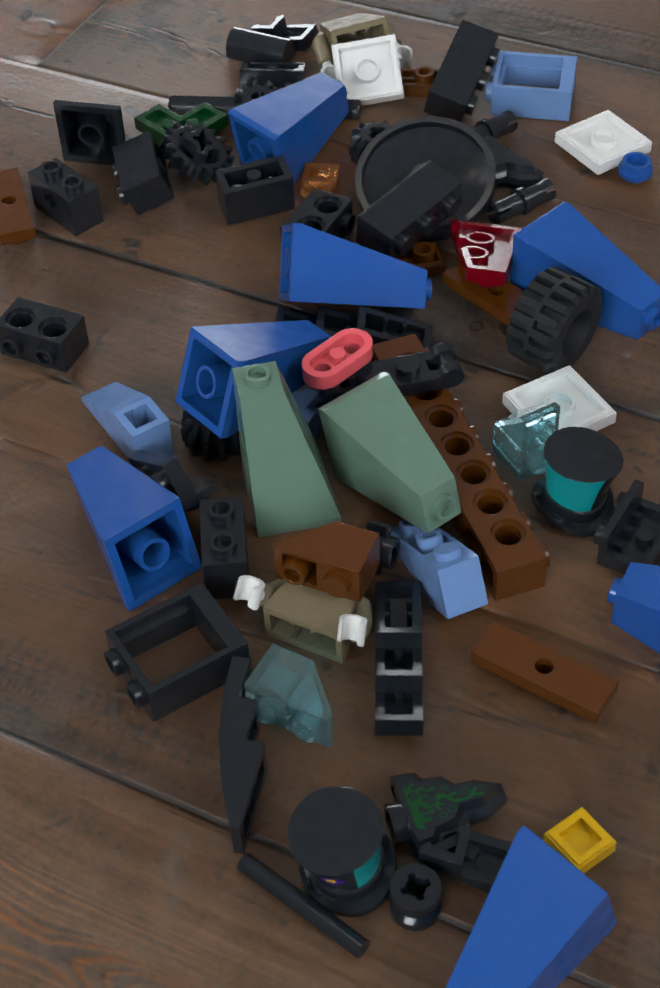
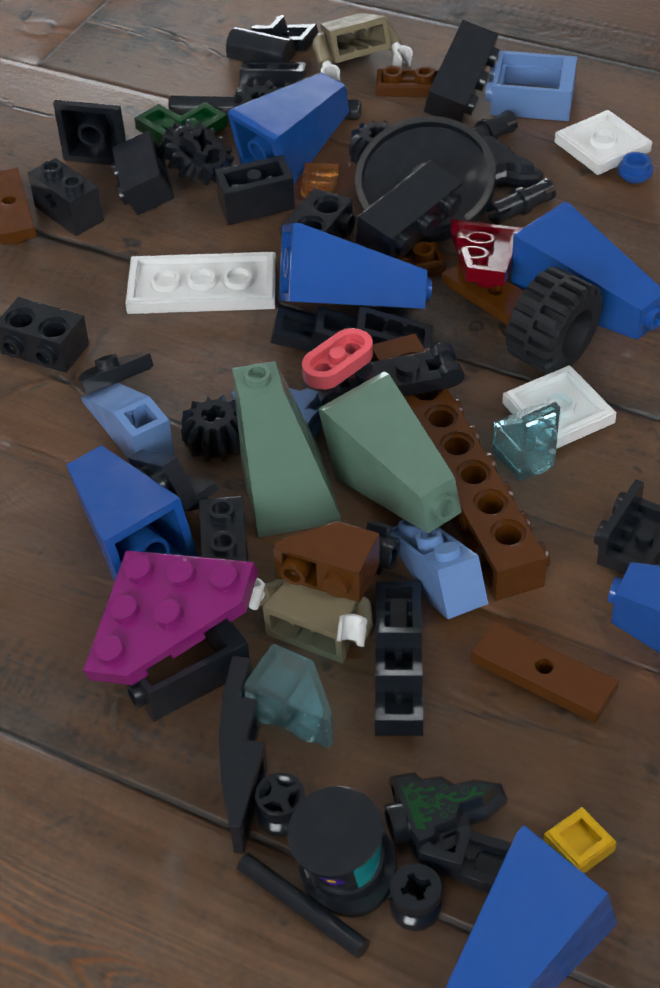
blue slope [175,320,331,439] -> none
white plate [331,34,405,106] -> none
black hat [531,426,624,537] -> none
none -> black plate [78,353,154,395]
none -> magenta plate [83,551,258,685]
none -> white tile [125,252,276,314]
none -> black wheel [255,773,305,837]

